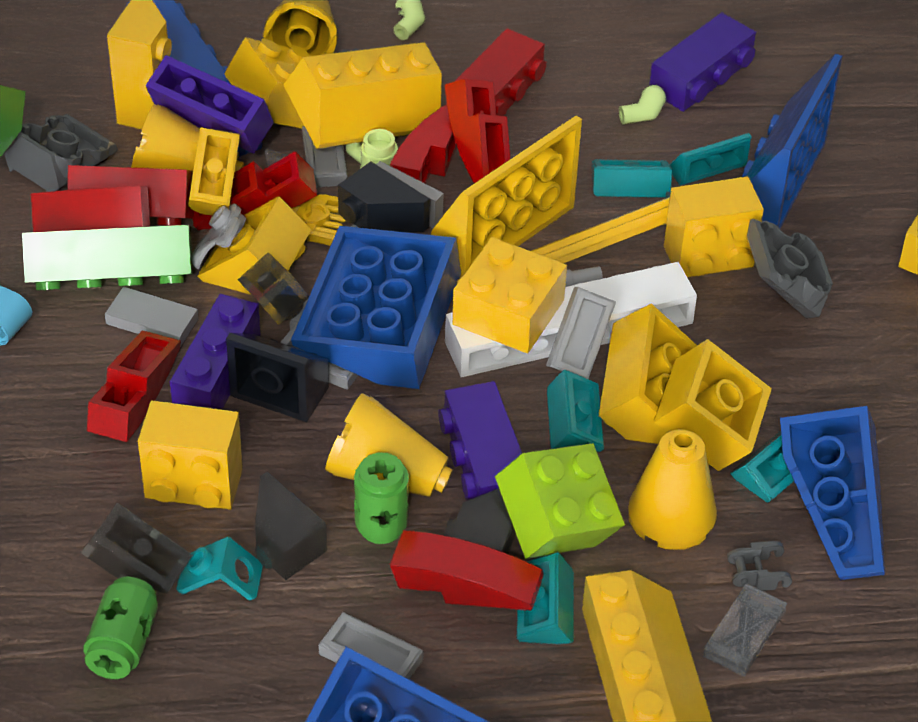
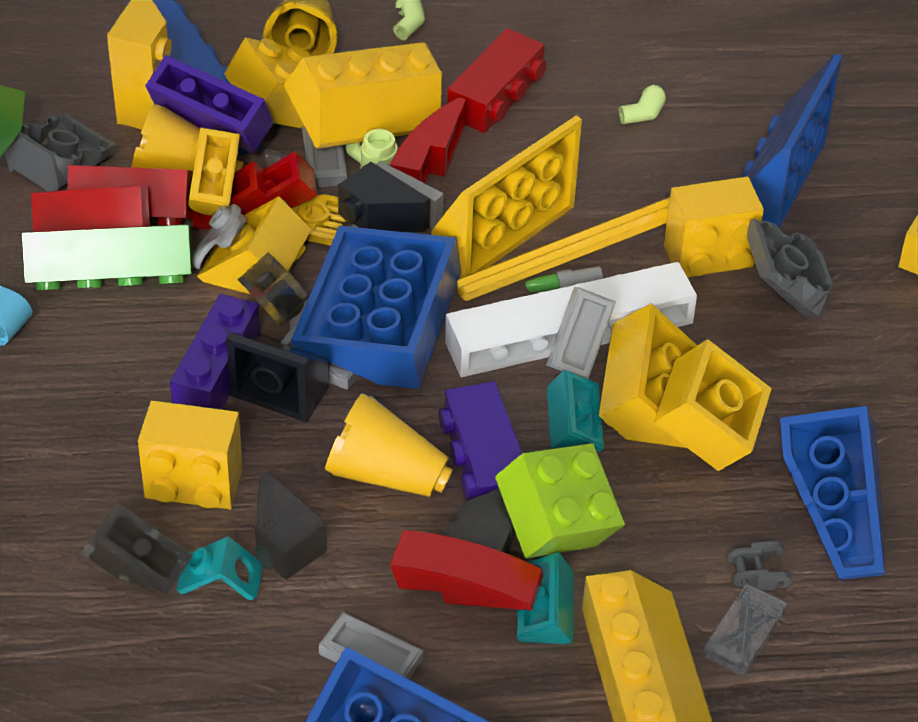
bright green piece [84,577,158,679] -> none
red slope [87,330,181,442] -> none
light grey tile [105,287,199,347] -> none
bright green piece [354,452,409,544] -> none
red slope [444,78,510,184] -> none
yellow brick [452,237,567,354] -> none
teal slope [591,159,672,197] -> none
yellow cone [628,429,717,550] -> none
dark purple brick [649,12,756,112] -> none
teal slope [670,133,752,186] -> none
teal slope [730,431,794,503] -> none

